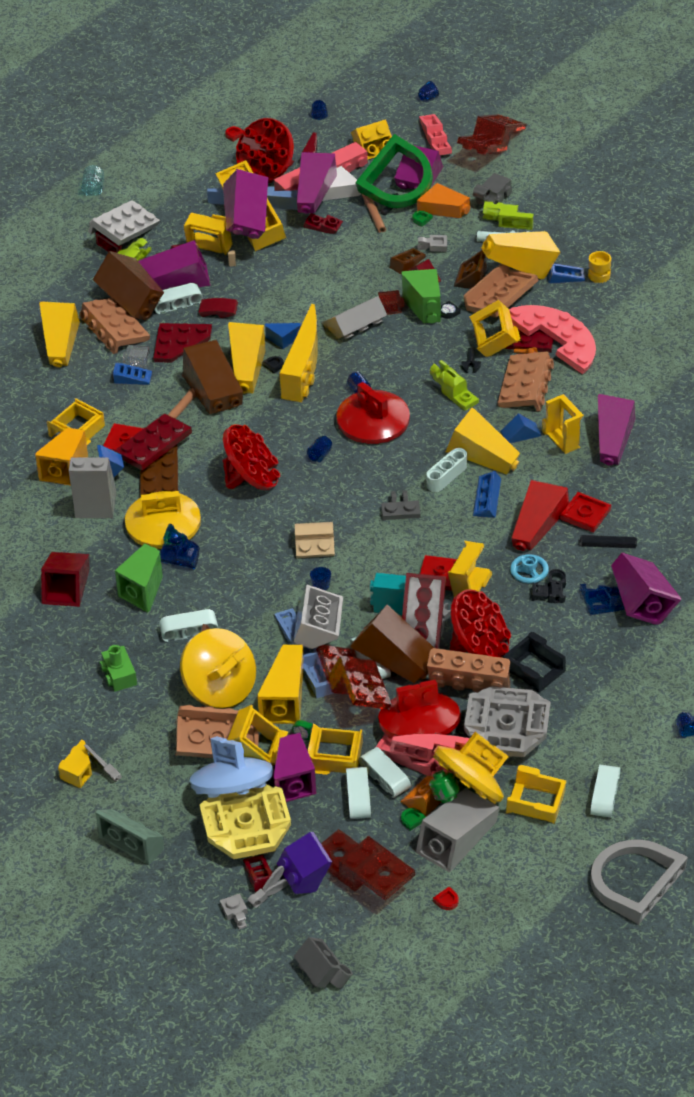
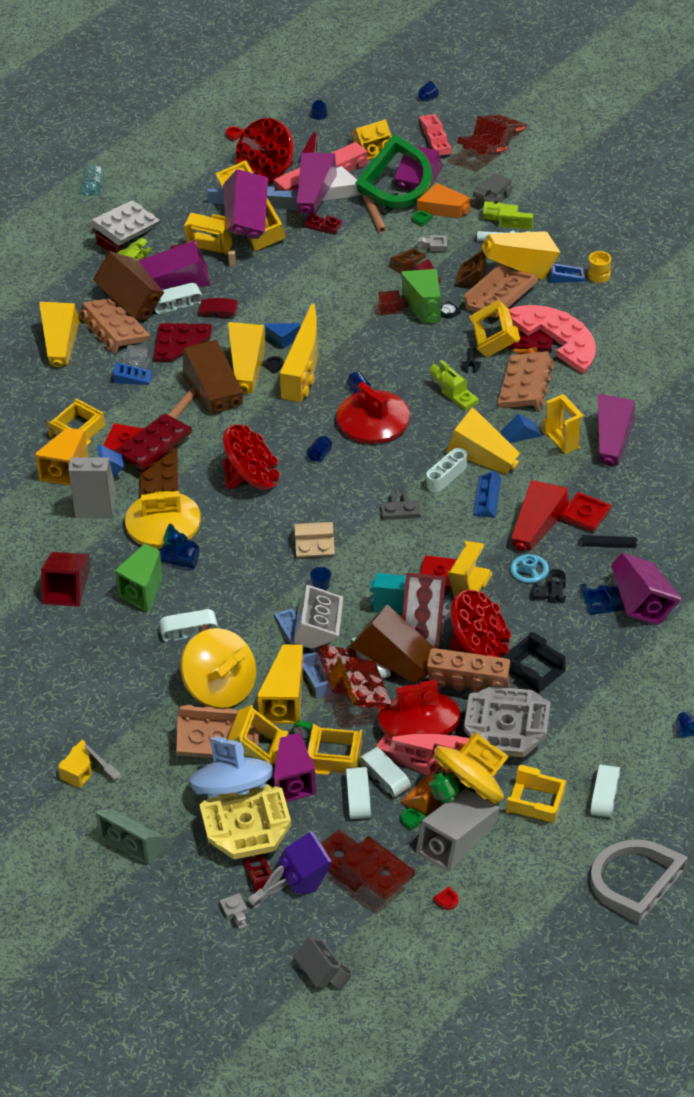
bright green brick [99,645,137,692] -> none
light grey slope [322,296,387,339] -> none

